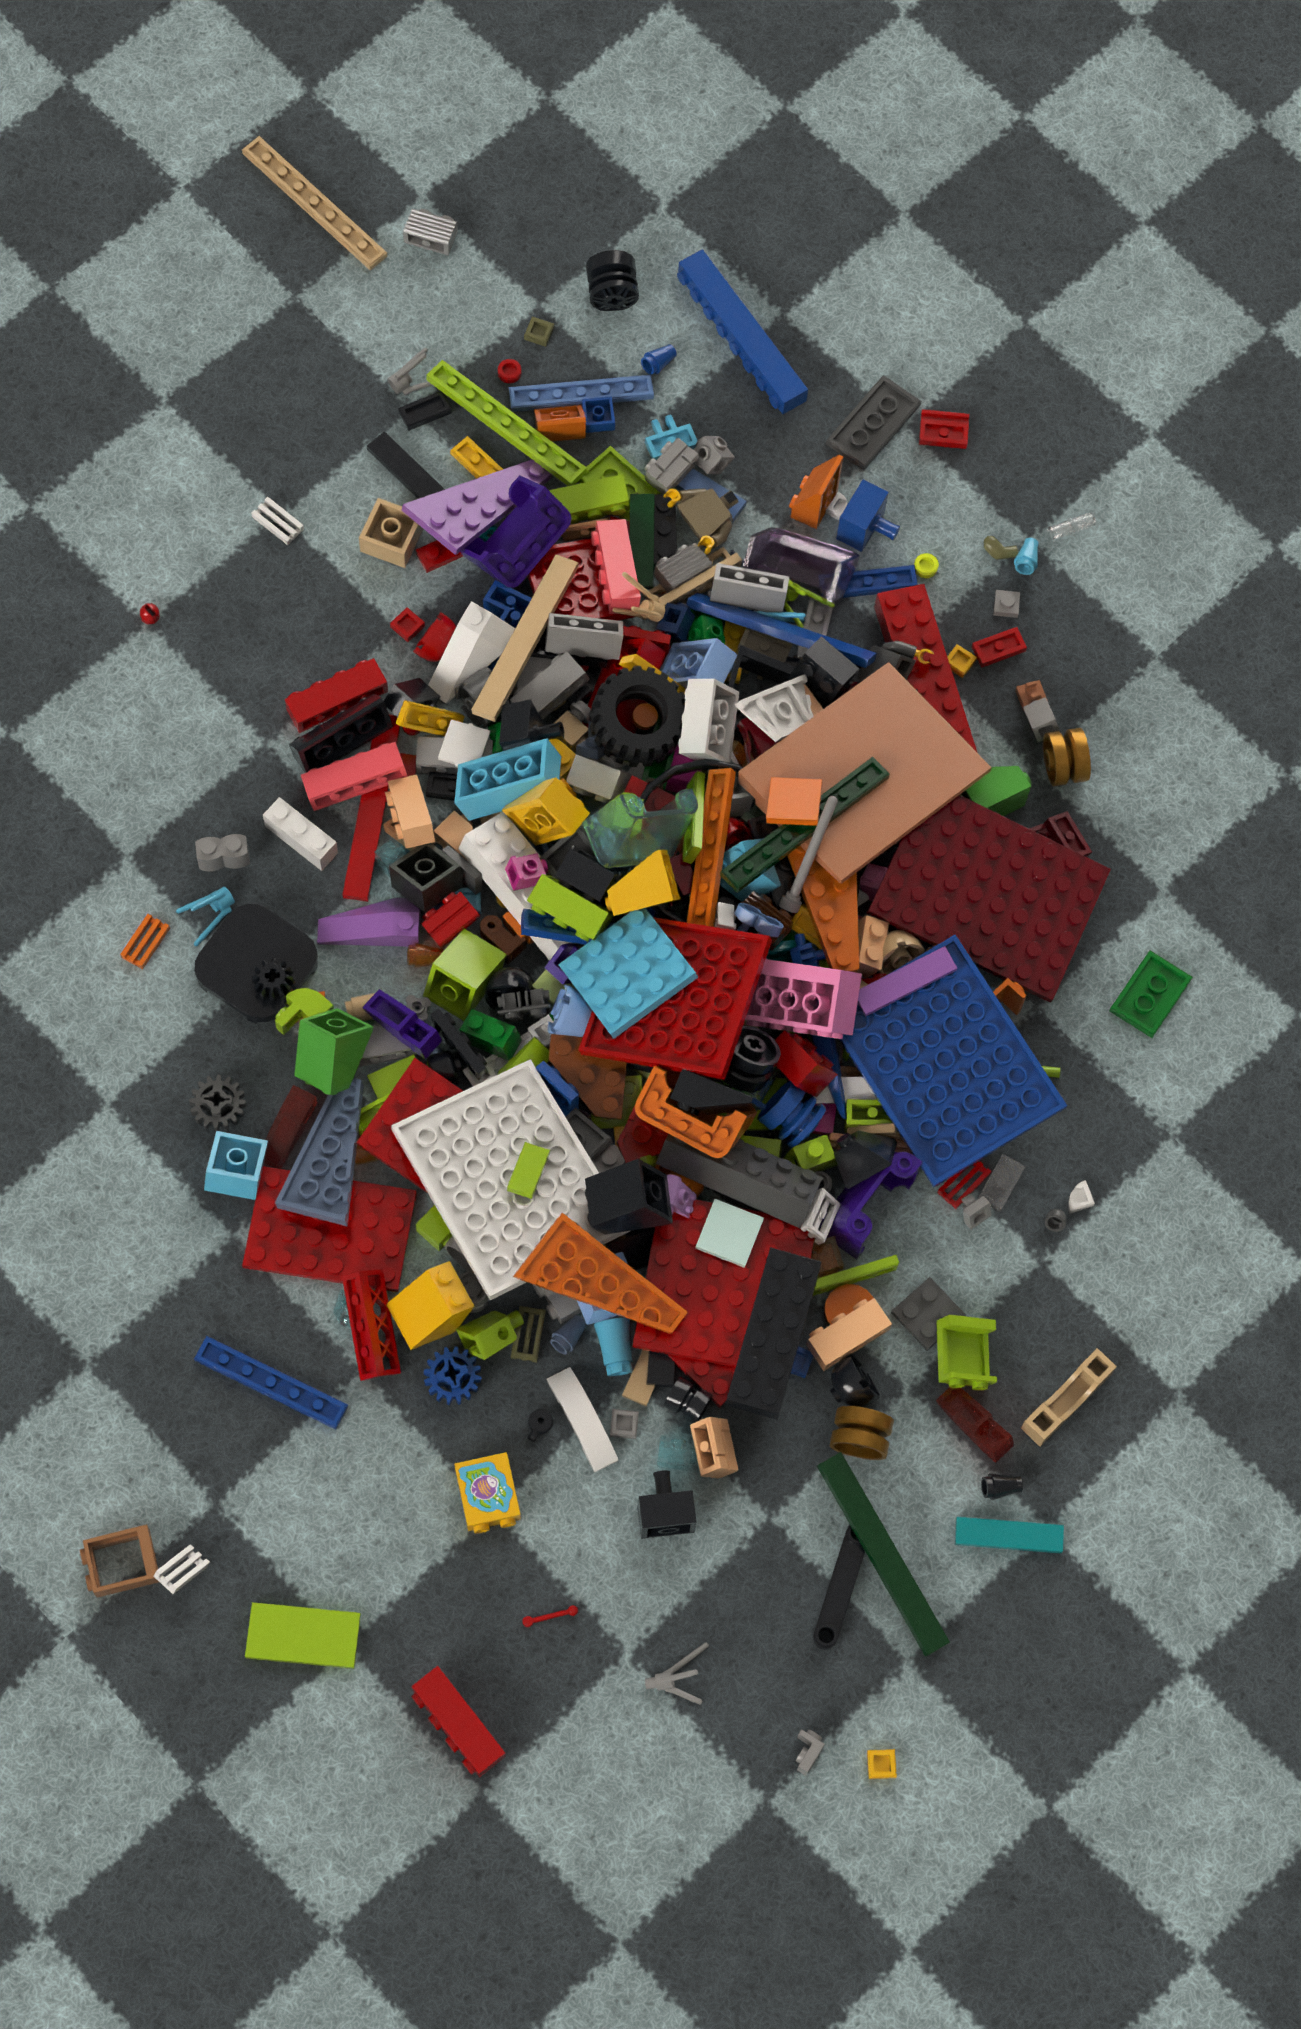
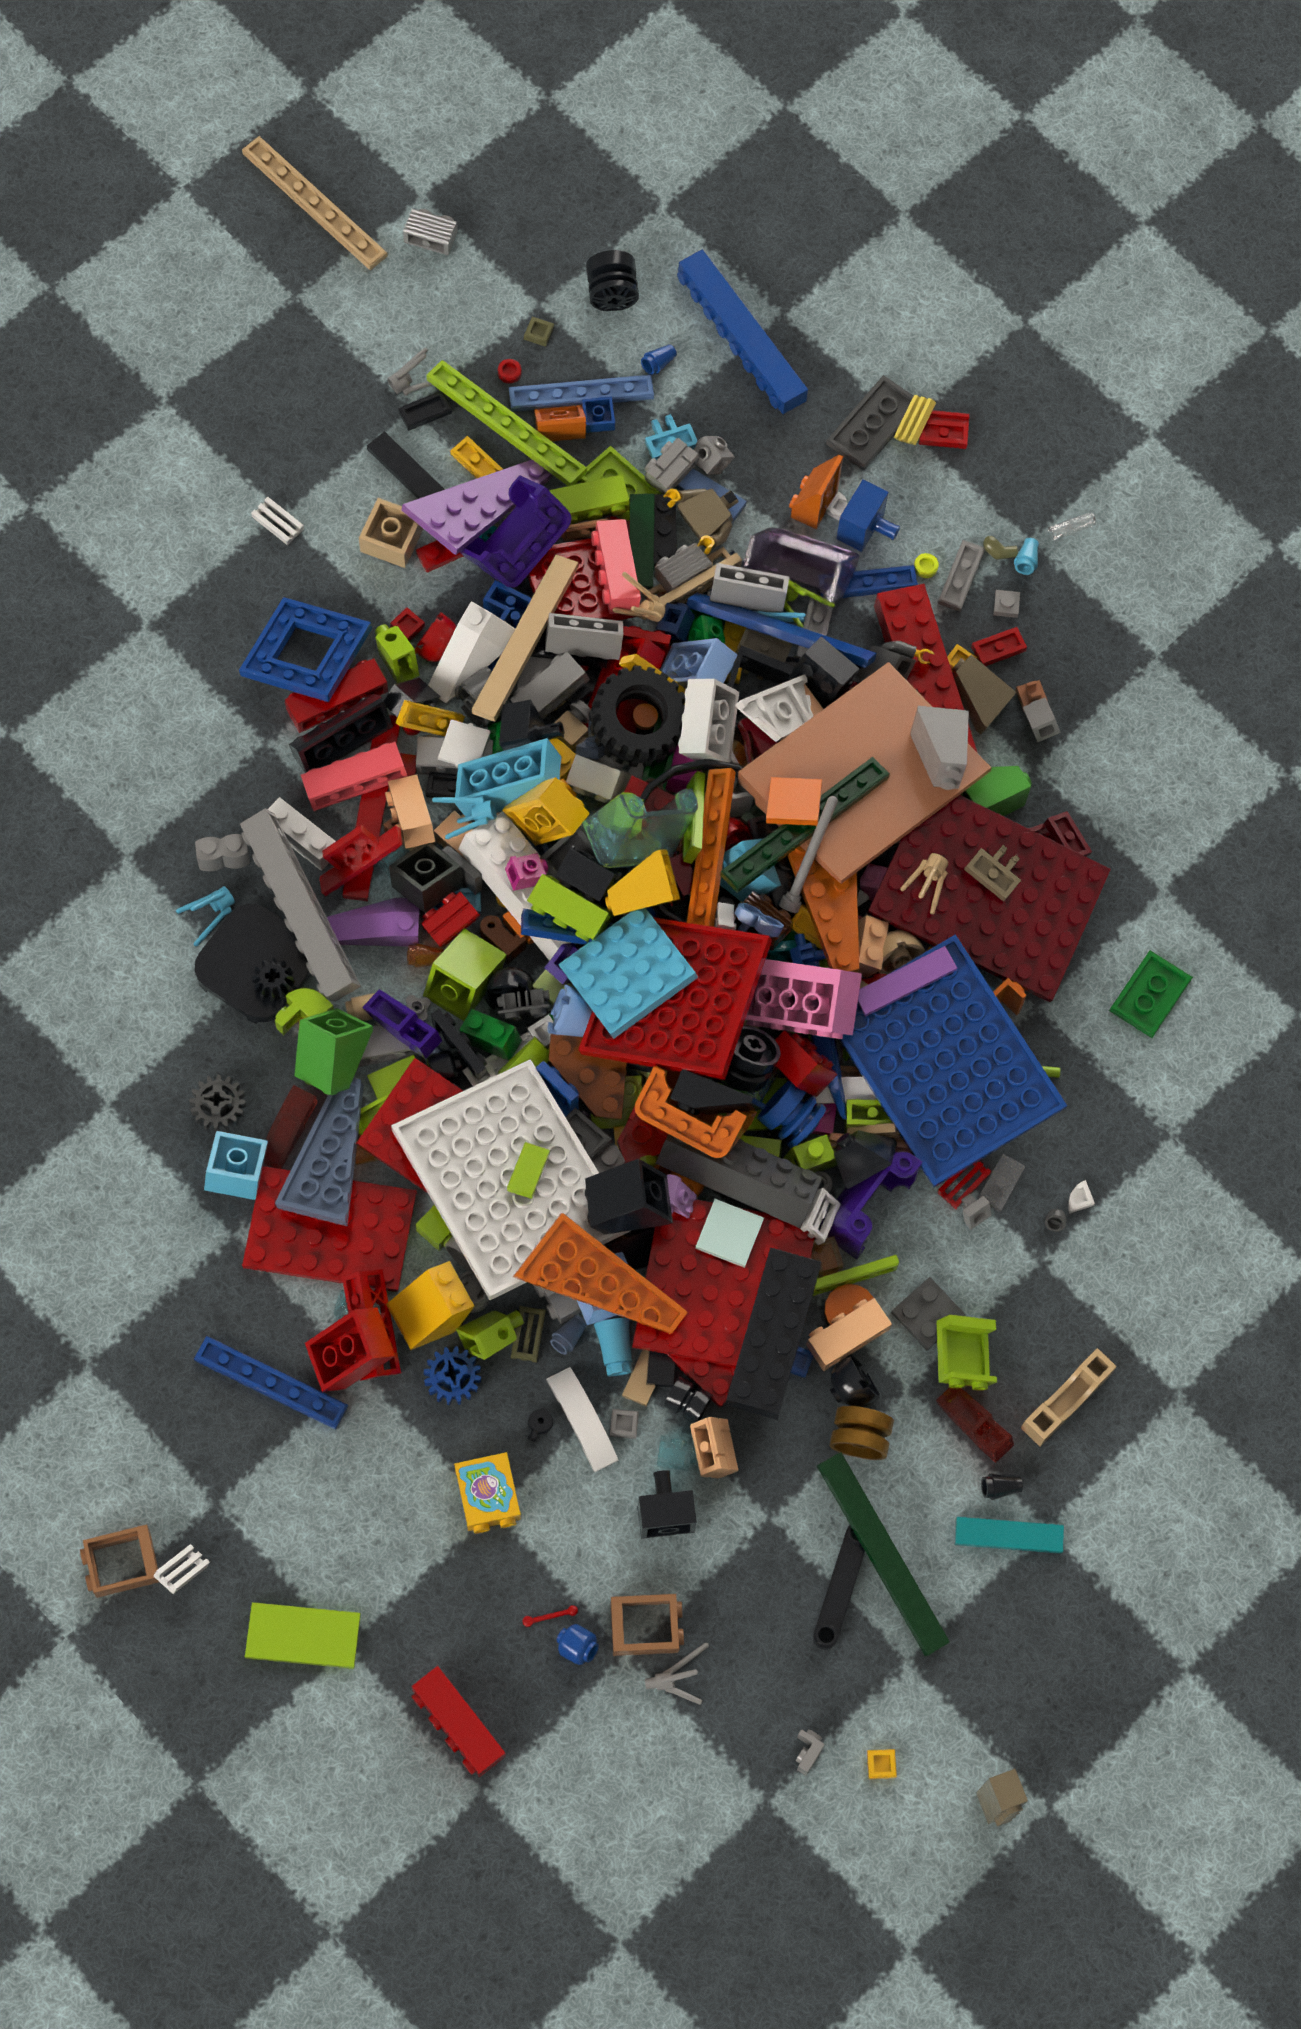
orange tile [120,914,170,969] -> none
red hinge [140,603,160,624] -> none
pearl gold wheel [1043,728,1091,786] -> none
none -> blue plate [239,597,372,702]
none -> light grey brick [240,808,361,1002]
none -> red brick [305,1307,395,1392]
none -> red bracket [320,825,402,896]
none -> lime torso [375,624,420,683]
none -> medium azure plant [432,796,497,839]
none -> blue head [557,1624,599,1665]
none -> medium nougat window [610,1594,684,1656]
none -> light yellow tile [894,395,936,445]
none -> tan plant [900,853,949,915]
none -> light grey slope [910,706,969,790]
none -> light grey tile [938,540,985,612]
none -> dark tan slope [952,655,1017,734]
none -> dark tan hinge [964,845,1021,901]
none -> dark tan brick [976,1769,1028,1826]

